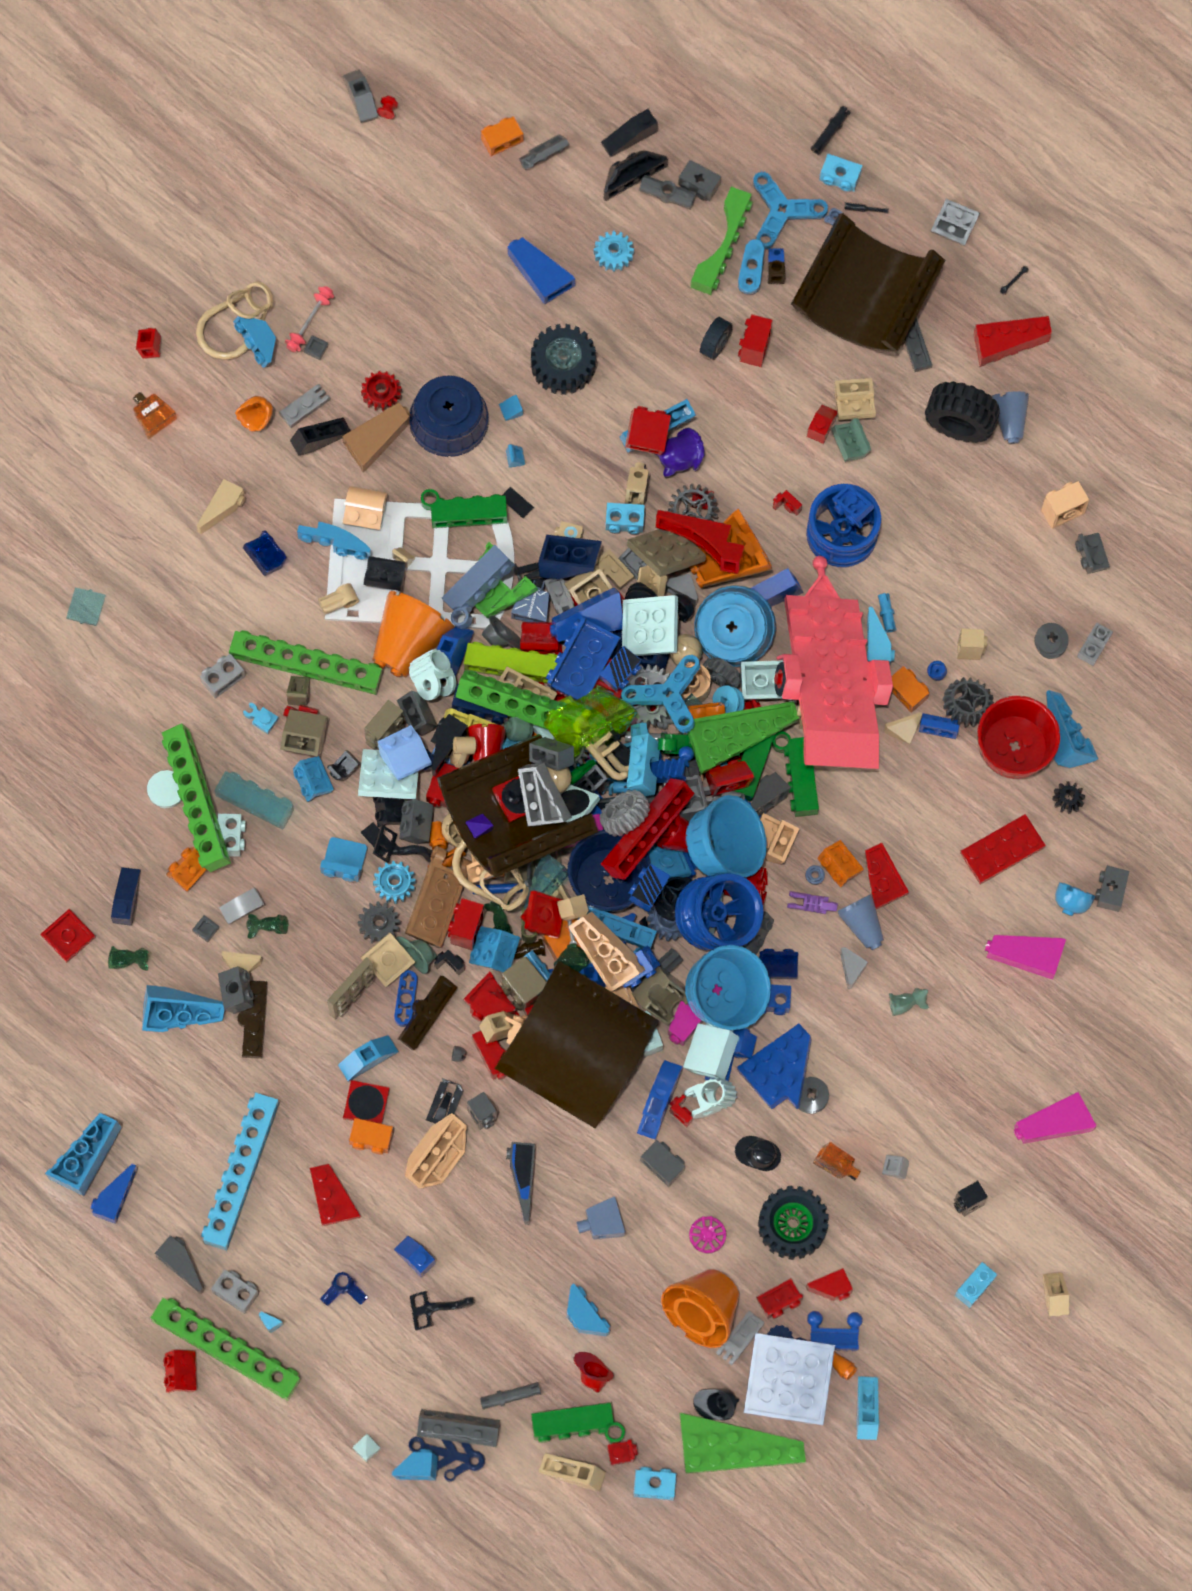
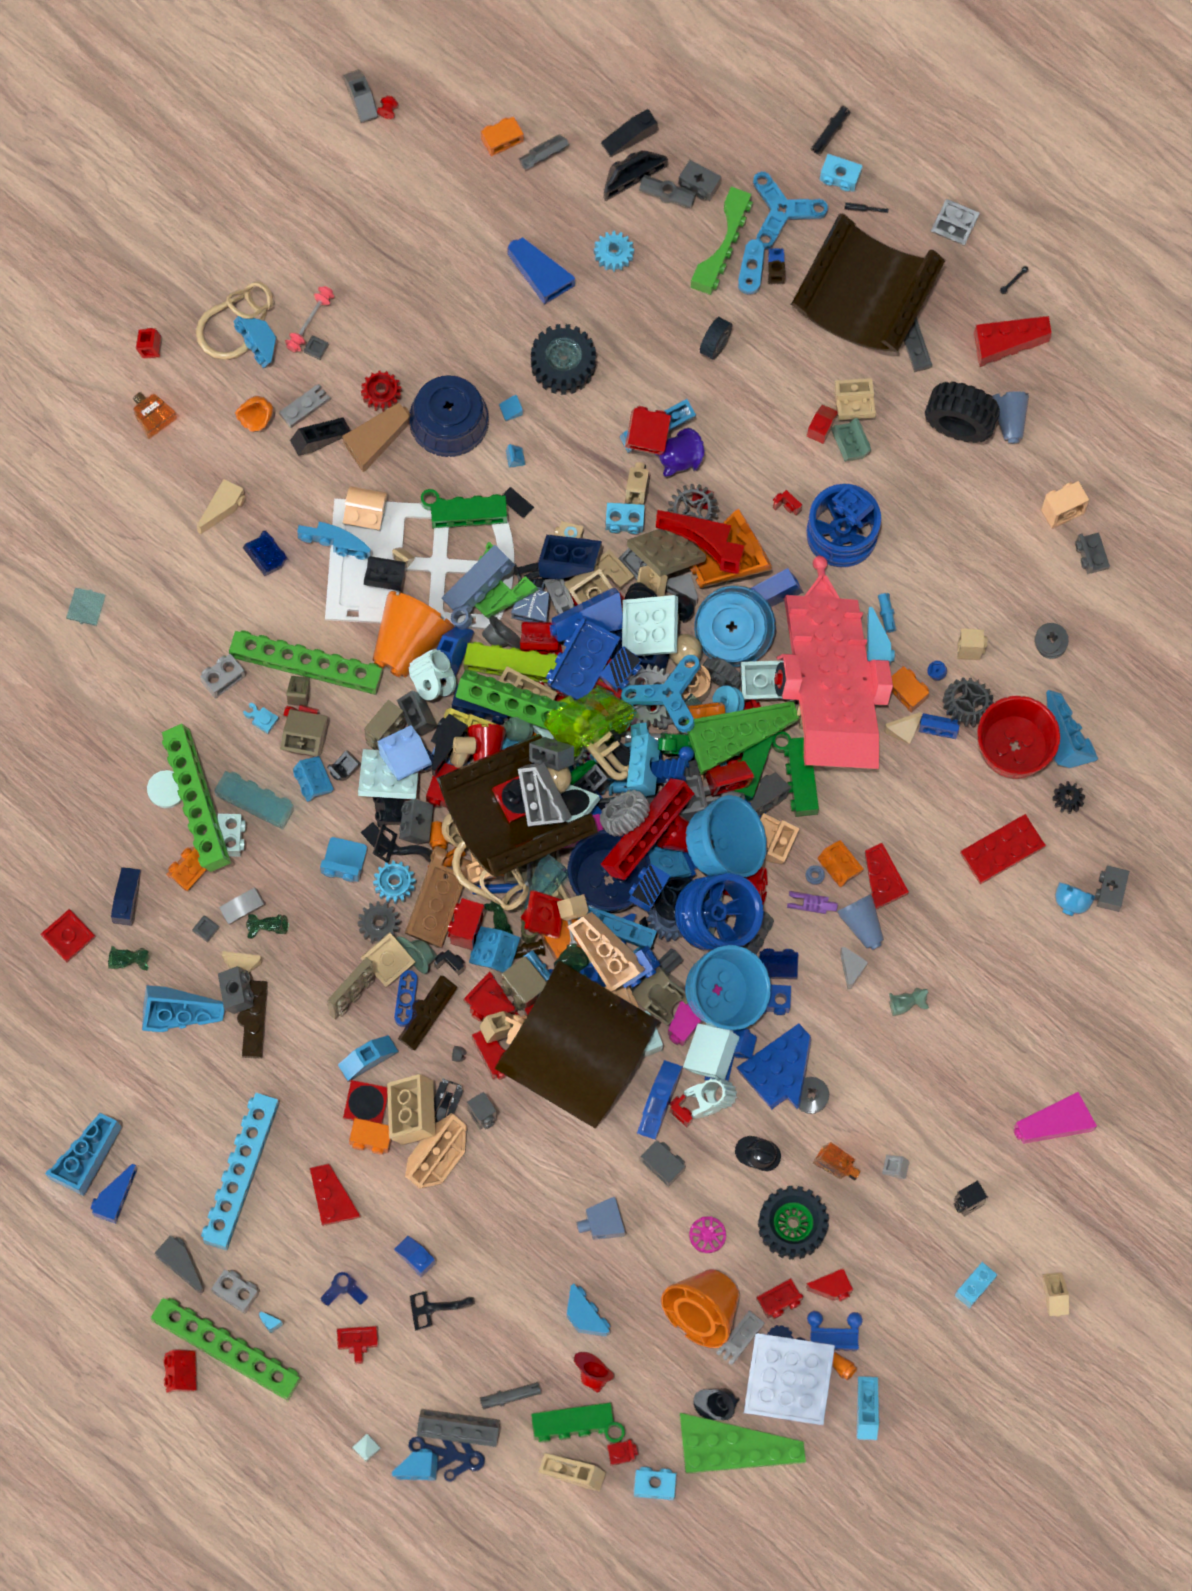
tan piece [318,583,359,615] -> none
dark purple slope [465,814,493,839] -> none
slope [506,1142,535,1225] -> none
red container [738,314,773,367] -> none
sand blue plate [824,208,842,226] -> none
dark pink slope [985,935,1066,980] -> none
light grey slope [1077,623,1113,666] -> none
none -> red hinge [337,1326,378,1364]
none -> tan brick [387,1074,435,1145]

